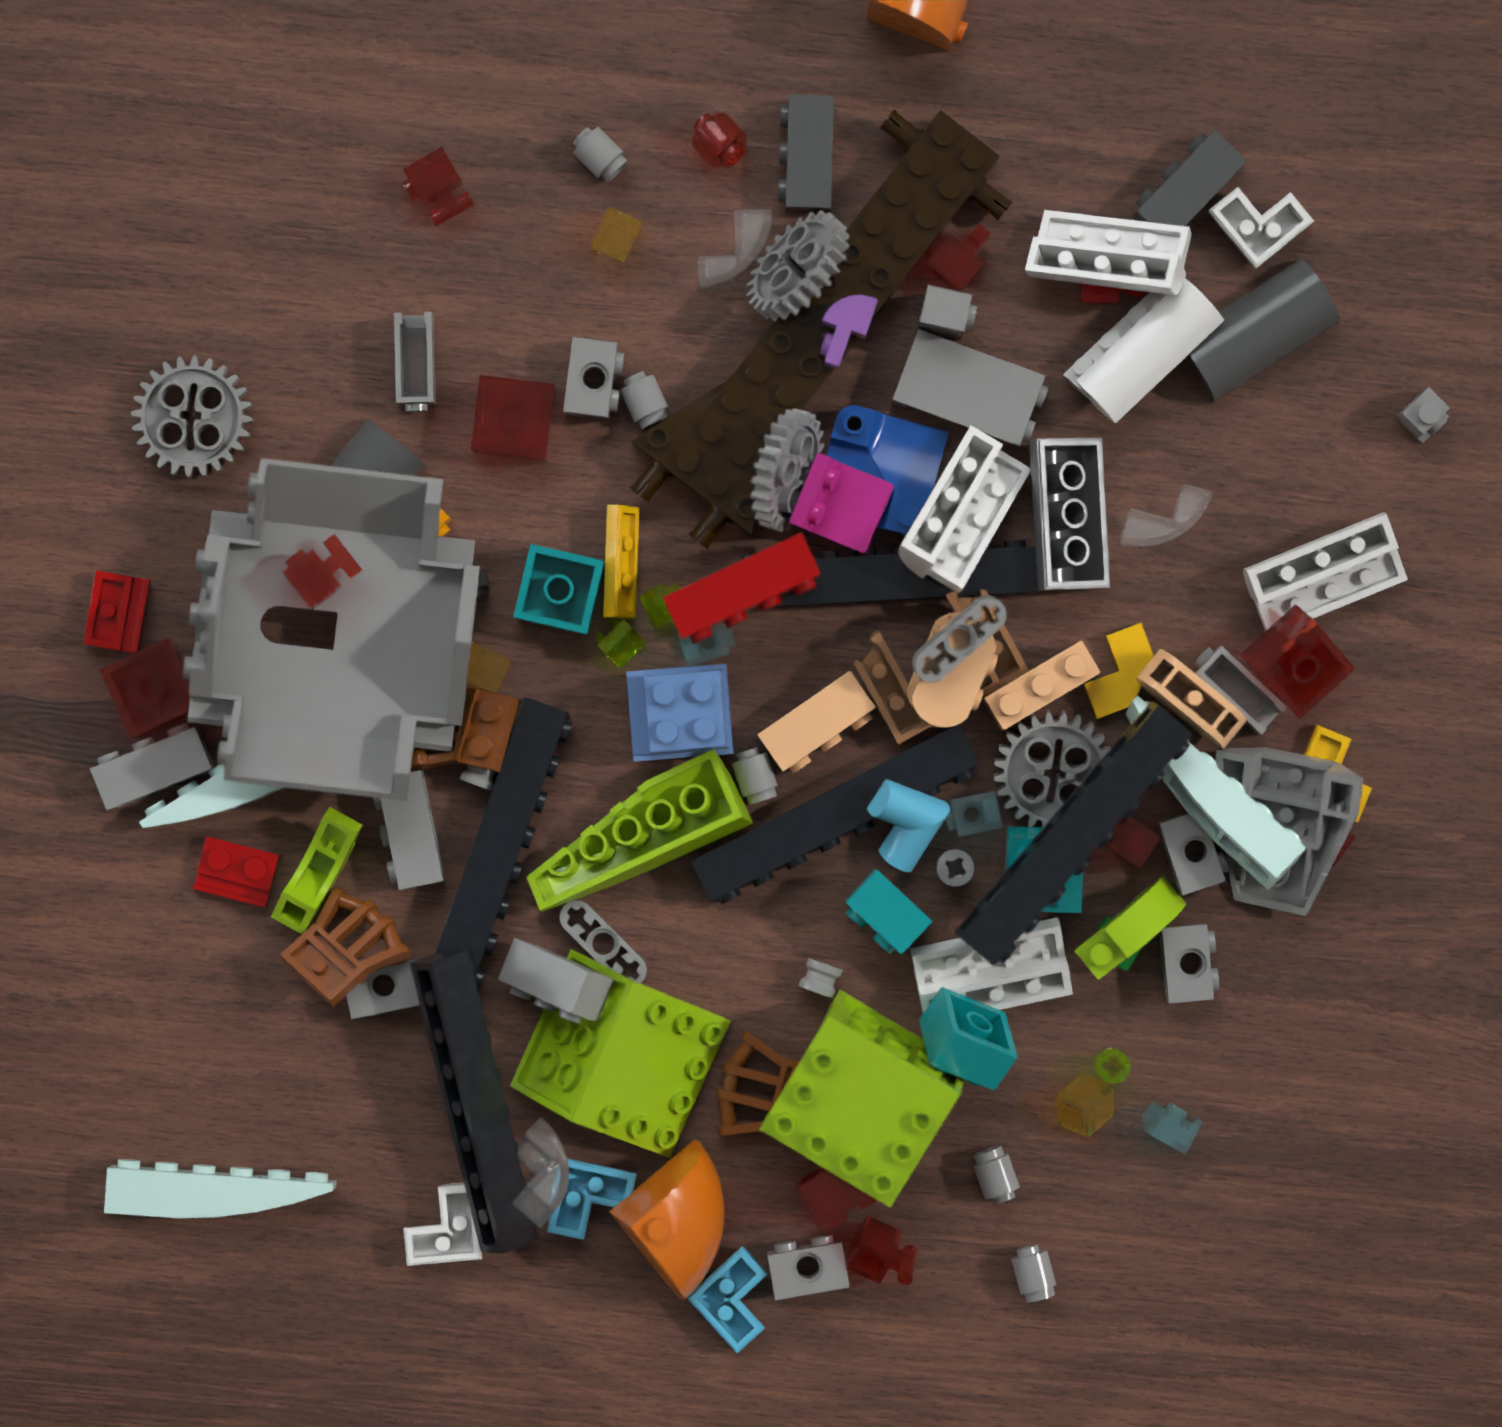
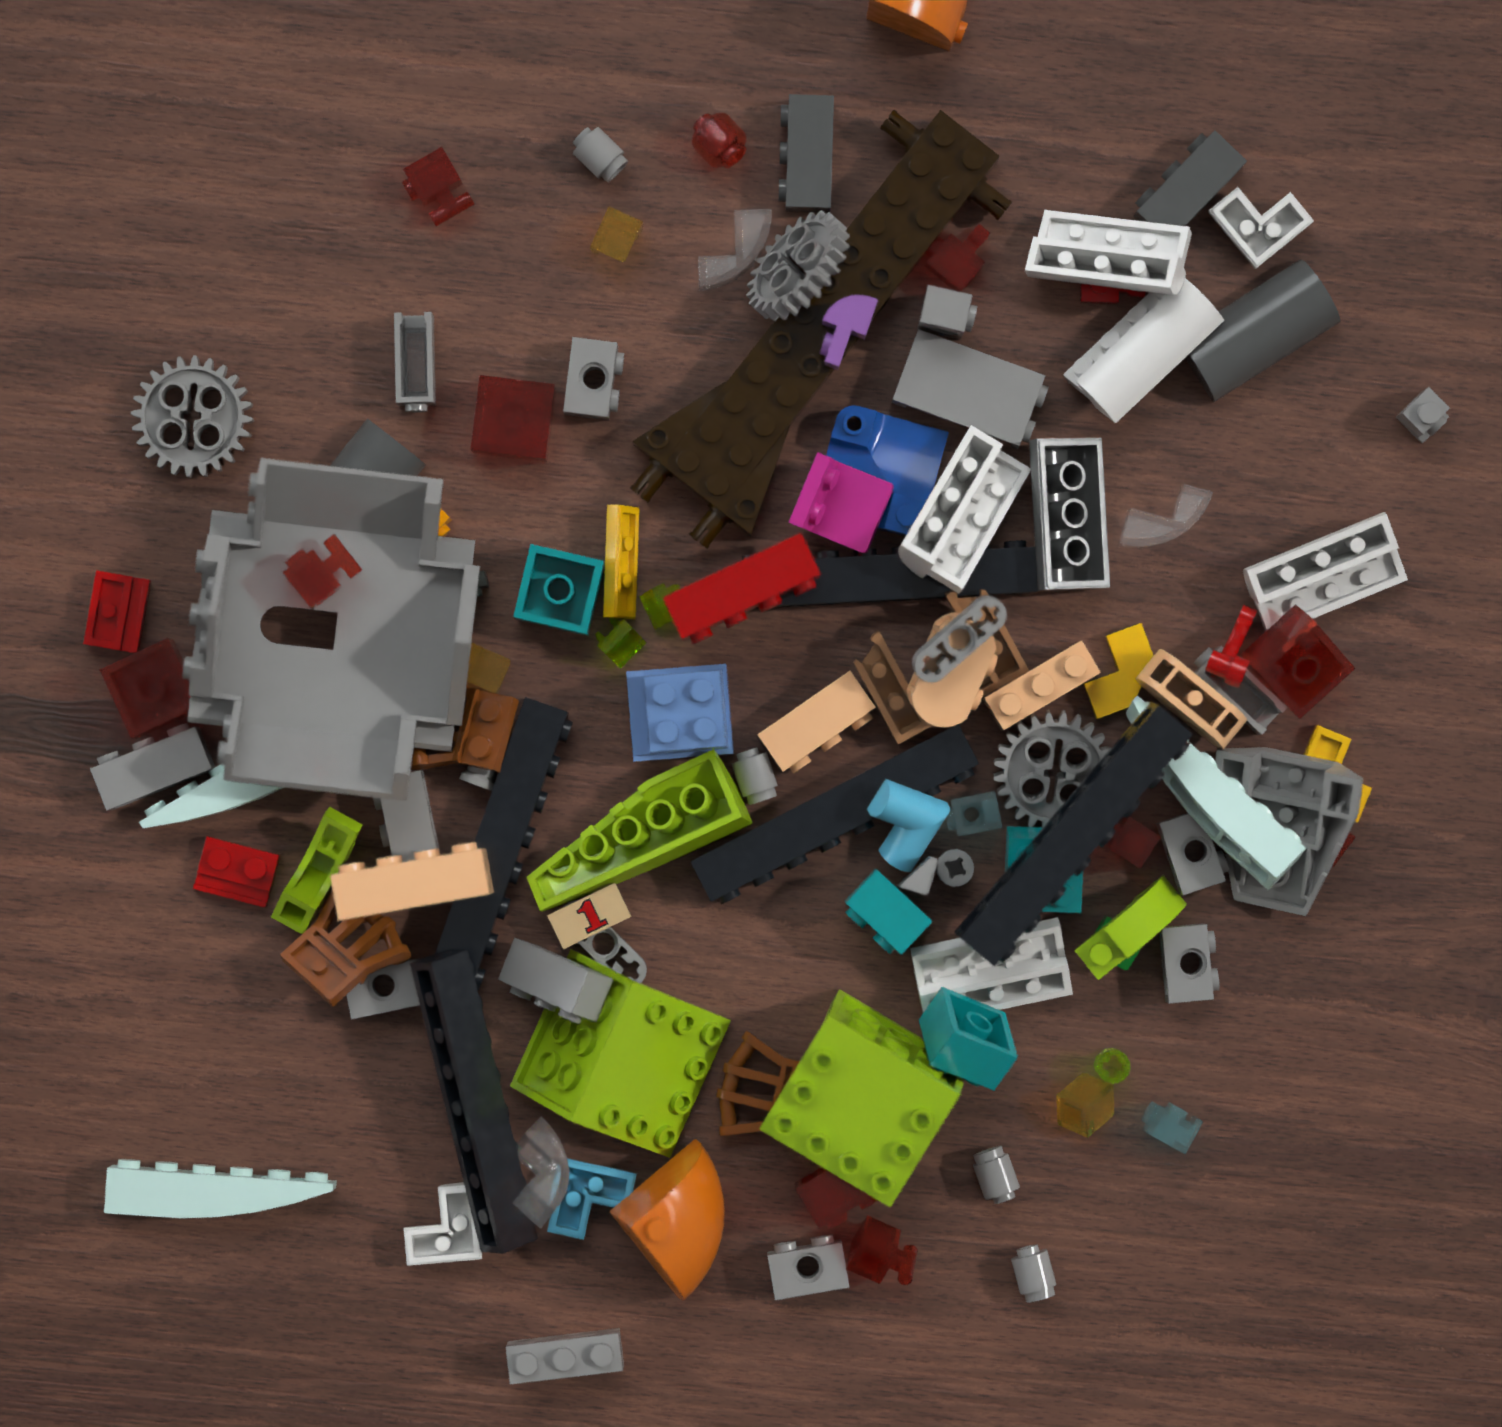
light grey brick [620,371,669,430] -> none
clear light blue brick [677,624,736,667] -> none
medium azure brick [687,1246,767,1353] -> none
light grey gear [751,408,824,532] -> none
light grey wheel [798,958,843,998] -> none
none -> light nougat brick [330,842,494,920]
none -> light grey brick [506,1328,624,1384]
none -> tan tile [547,883,632,949]
none -> light grey slope [897,856,938,895]
none -> red brick [1205,605,1258,689]

